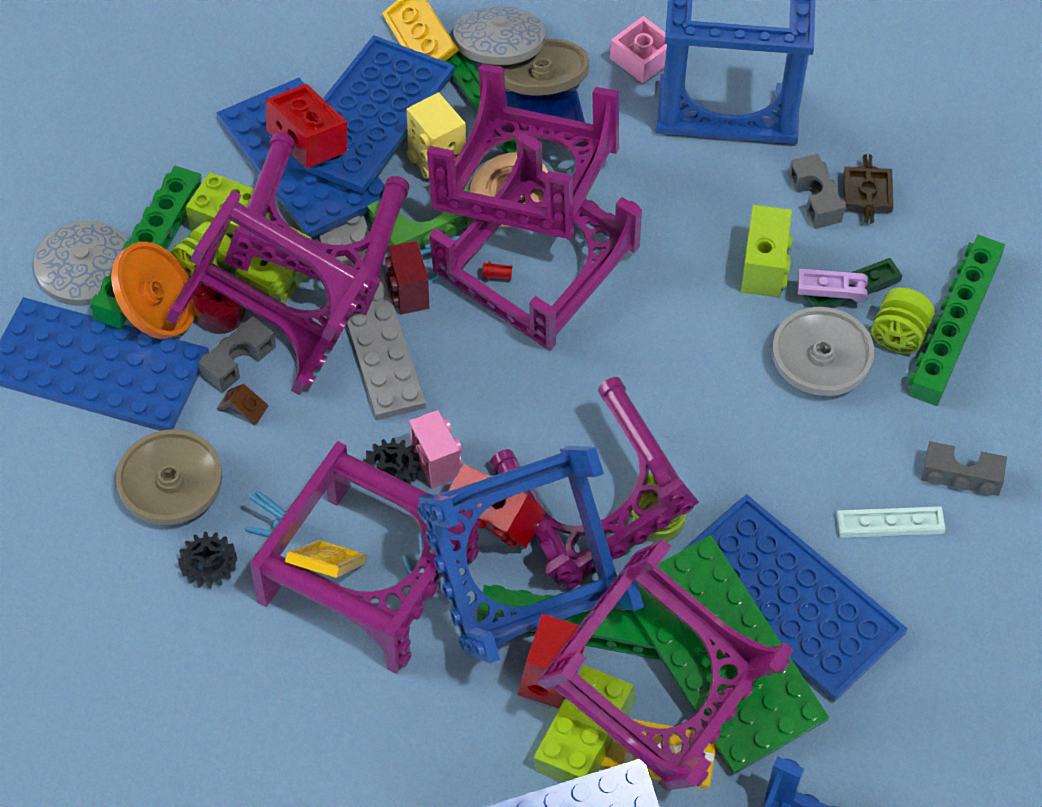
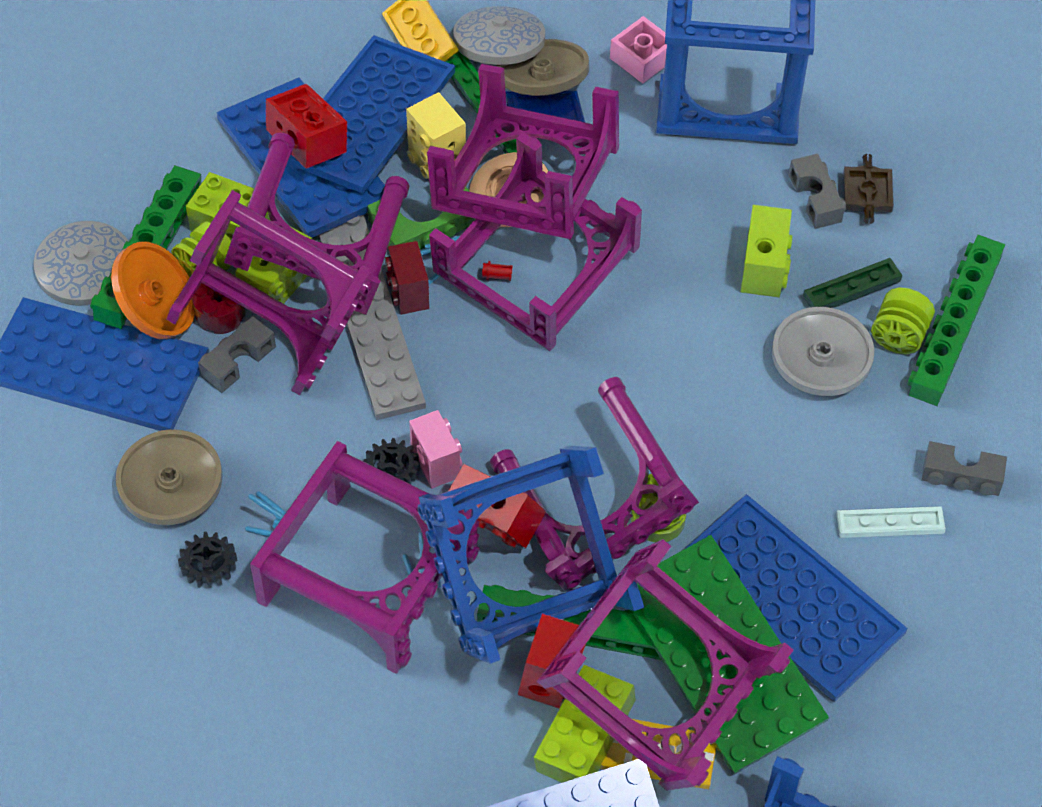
reddish brown bracket [217,384,269,425] -> none
yellow tile [285,540,367,578] -> none
lavender plate [797,269,868,302] -> none

